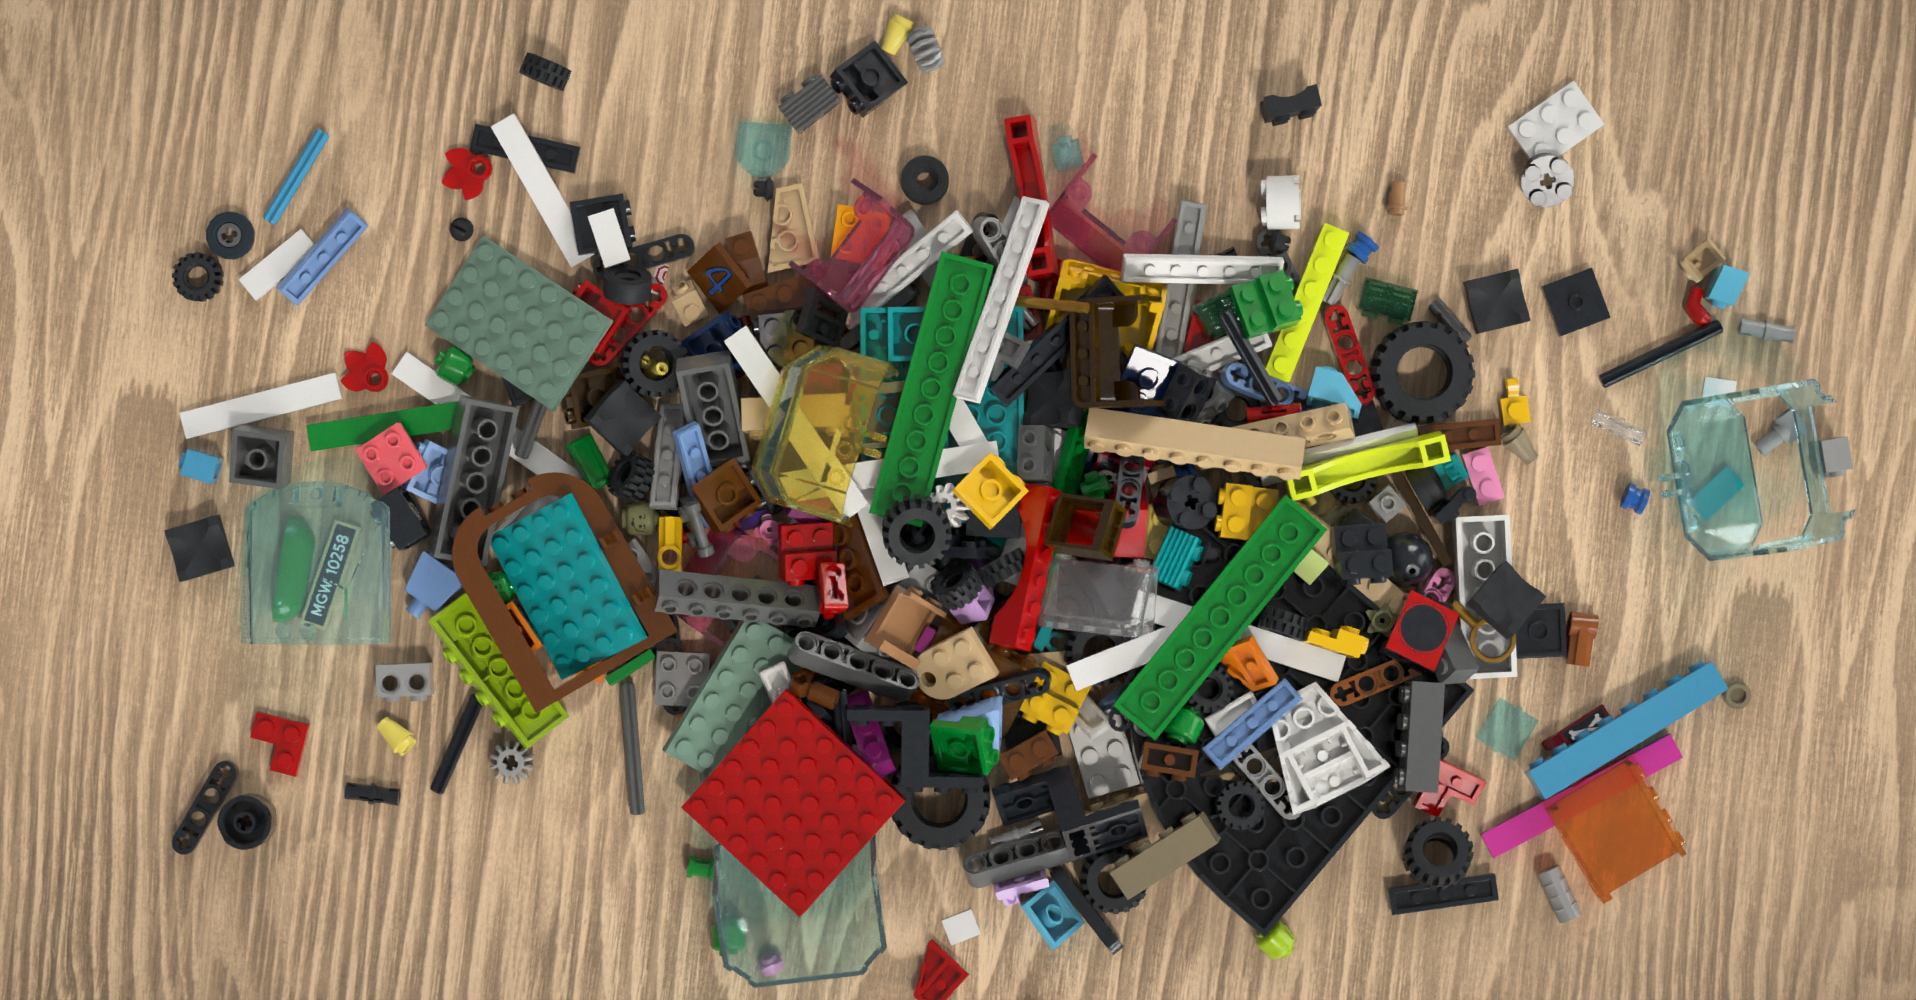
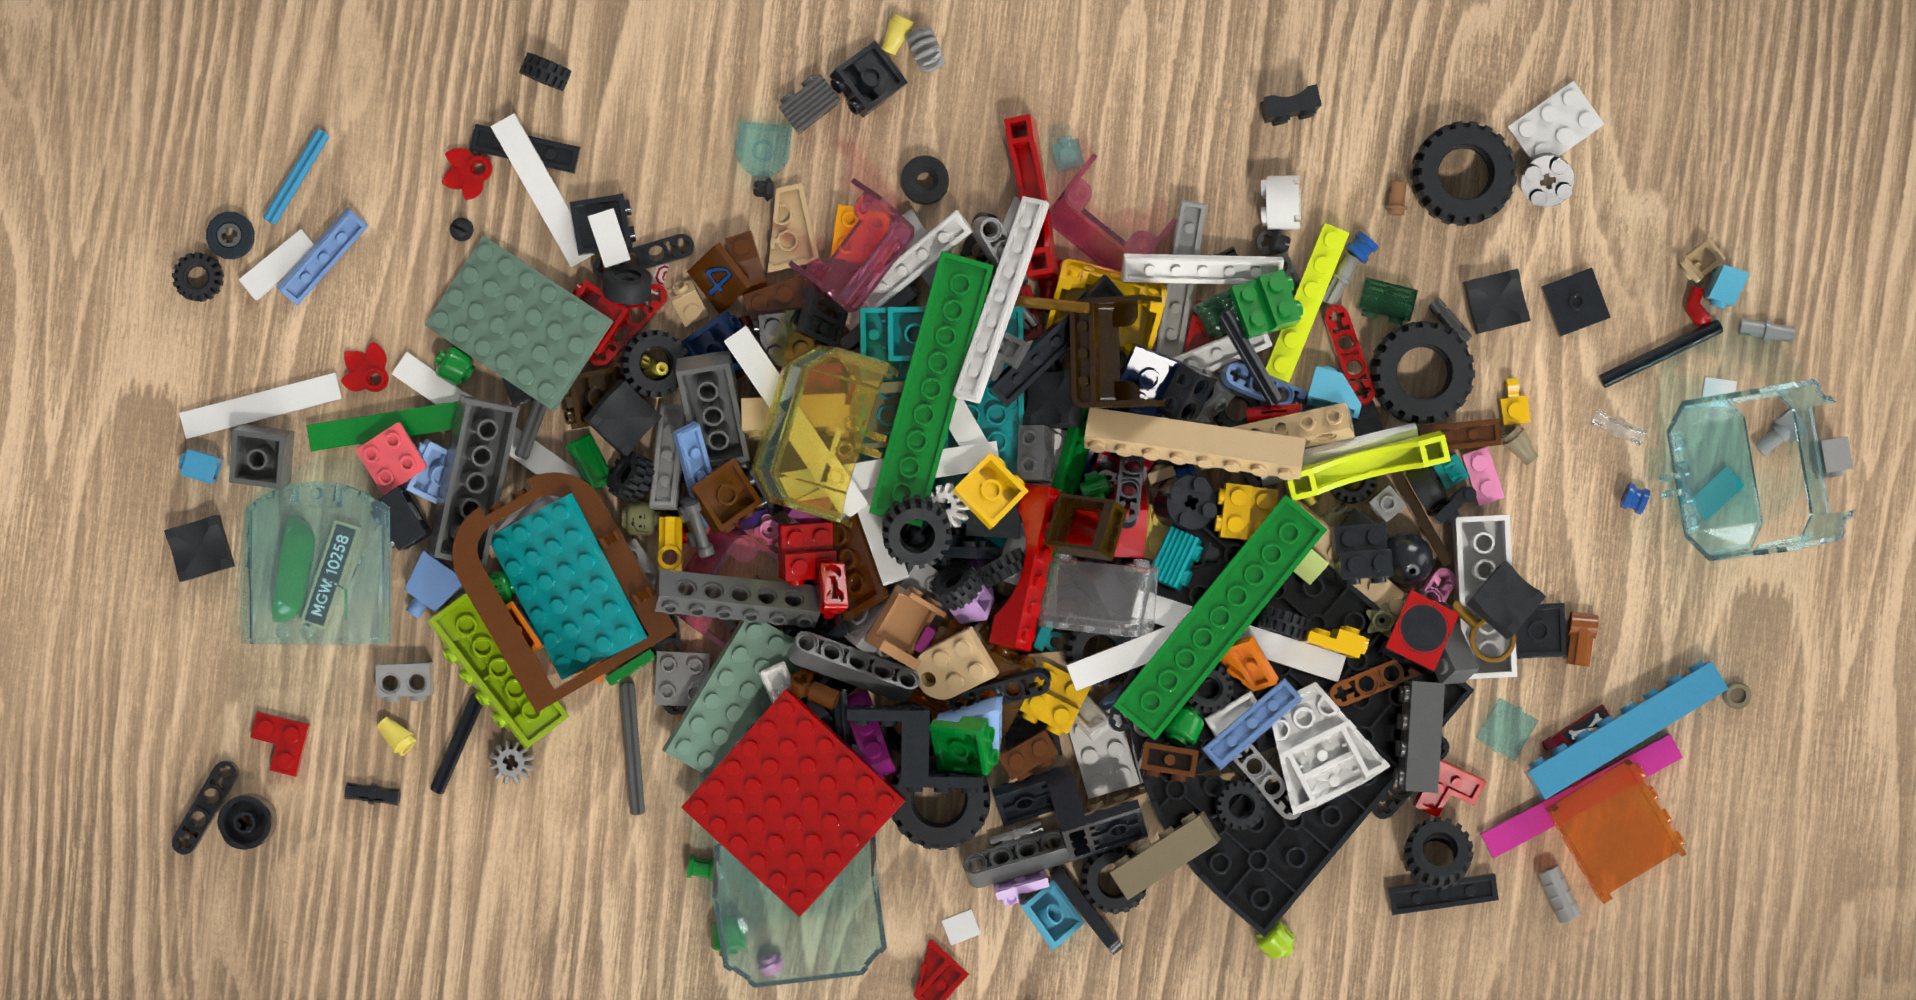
none -> black tyre [1410,121,1517,226]

